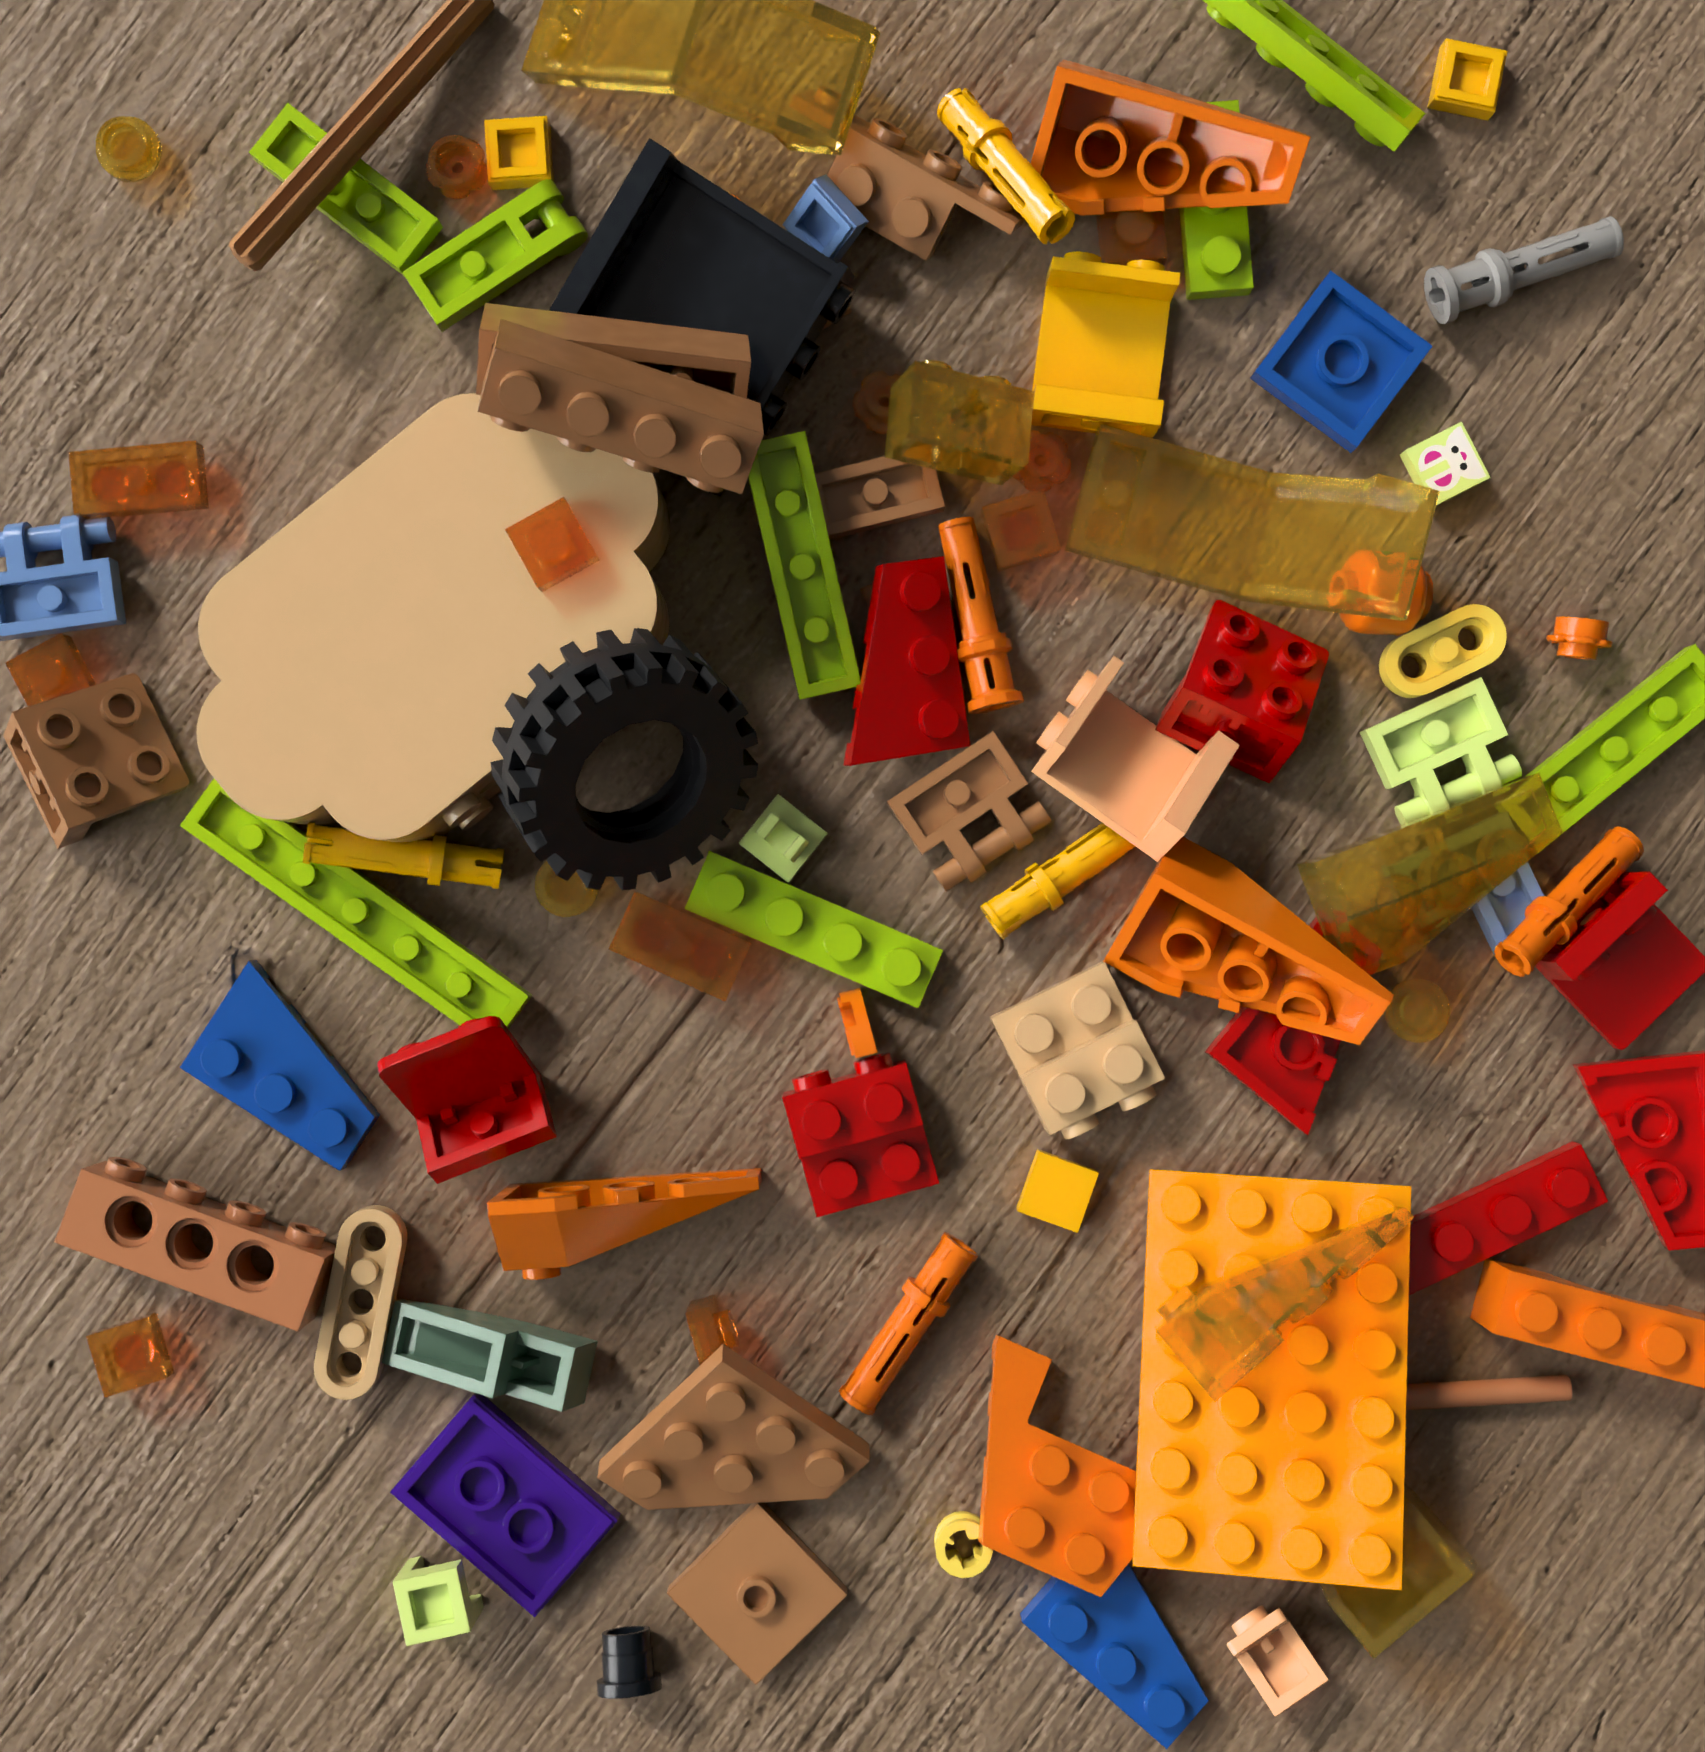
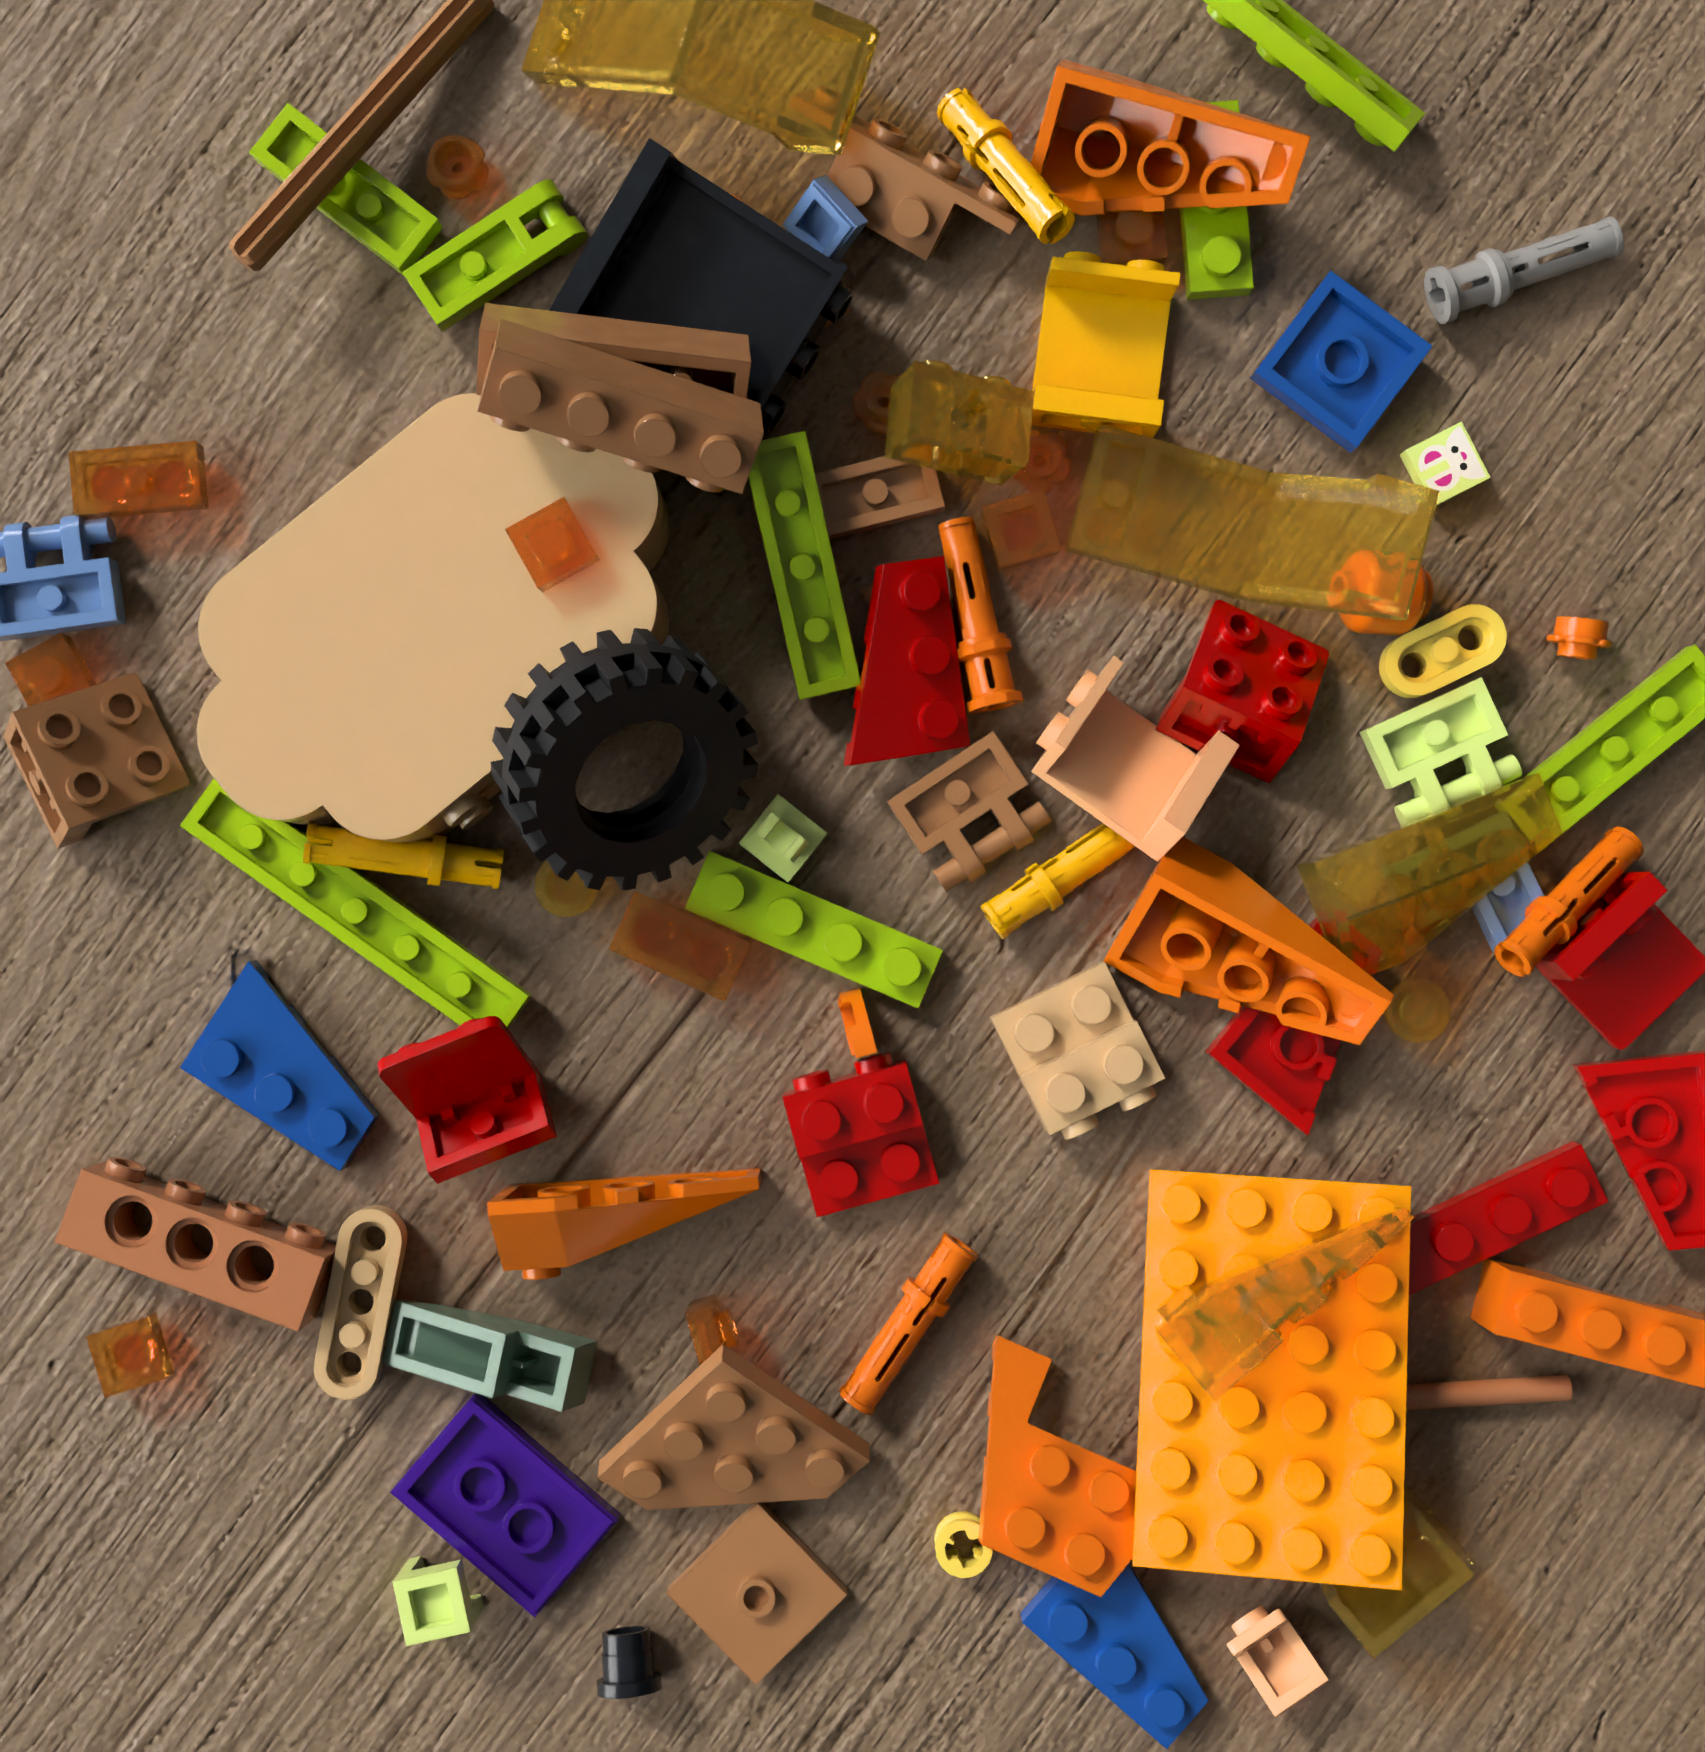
clear yellow plate [96,116,162,182] -> none
yellow tile [484,116,554,190] -> none
yellow tile [1016,1149,1099,1233] -> none
yellow tile [1427,38,1508,121] -> none

